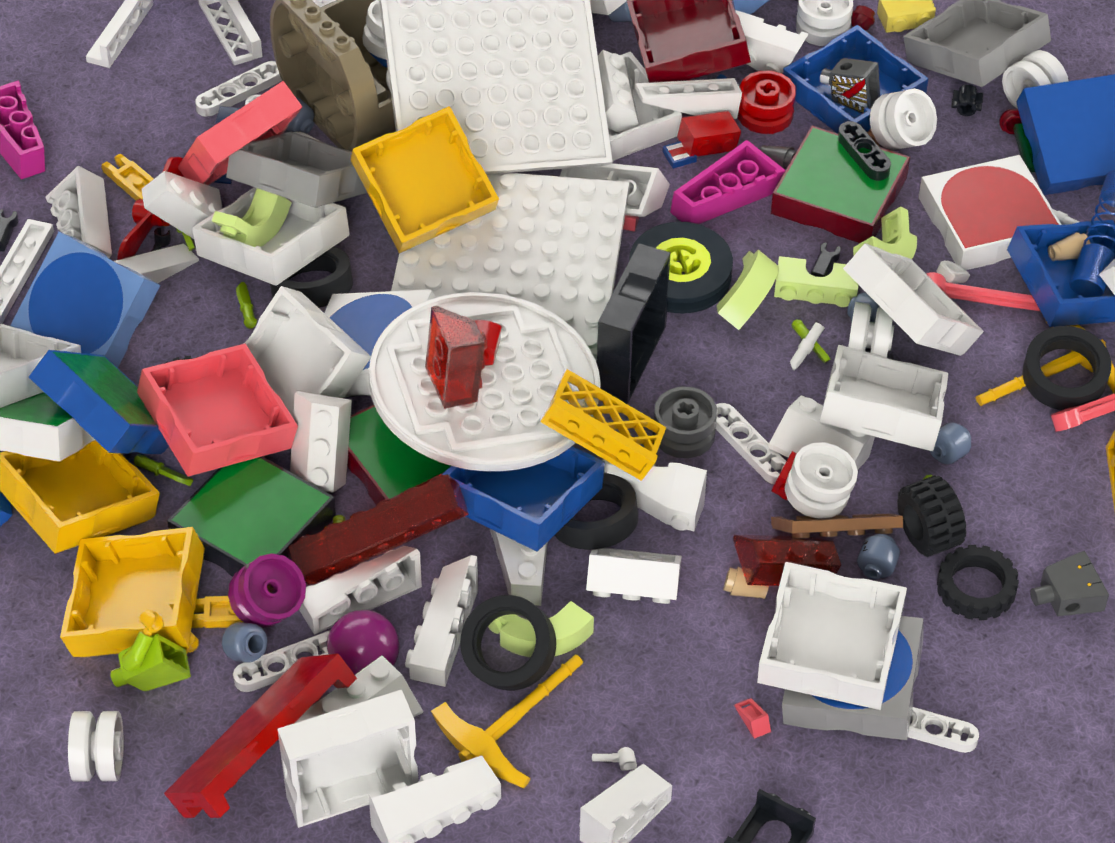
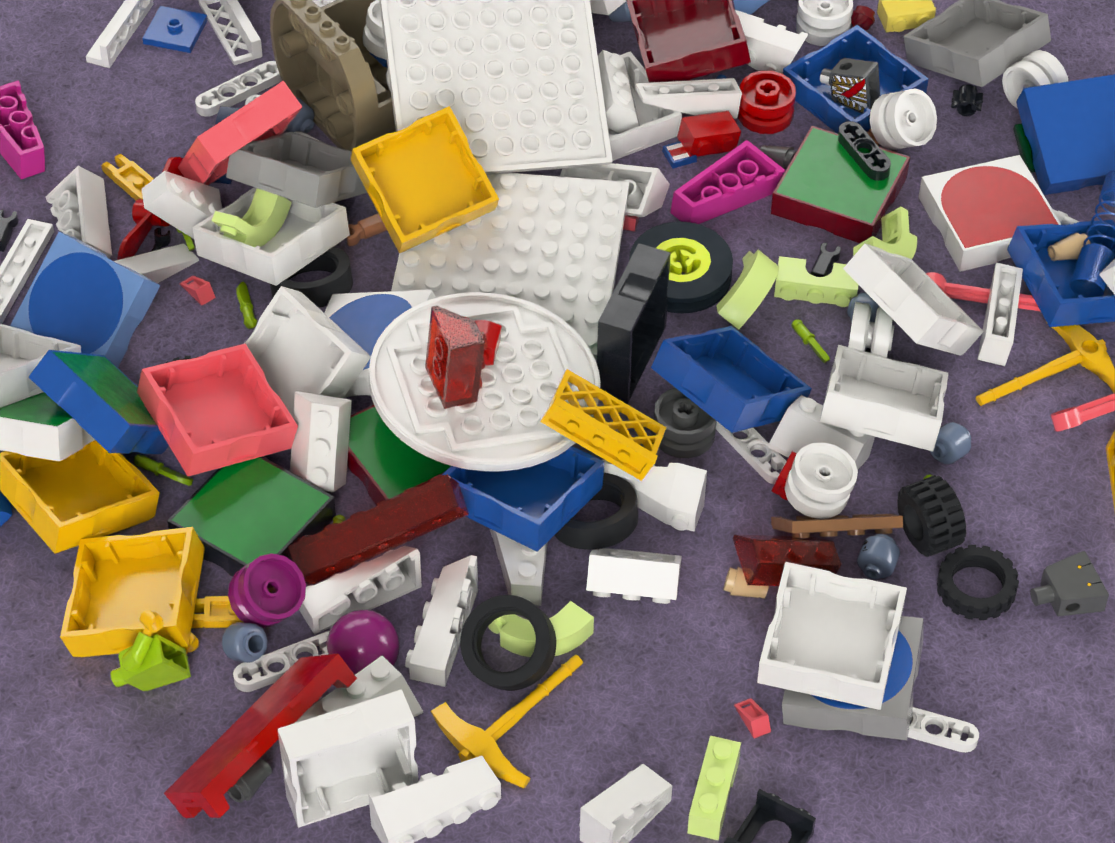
white wheel [68,711,124,782] -> none
white hand [592,747,637,771] -> none
white piece [790,322,825,371] -> none
white tile [936,261,970,284] -> none
dark red plate [999,109,1022,134] -> none
black tyre [1022,326,1111,410] -> none
none -> plate [142,6,208,53]
none -> coral piece [179,276,216,306]
none -> dark grey cone [227,759,272,803]
none -> nougat bar [347,213,387,246]
none -> blue tile [651,326,812,433]
none -> yellowish green arch [687,736,741,840]
none -> white slope [978,262,1023,366]

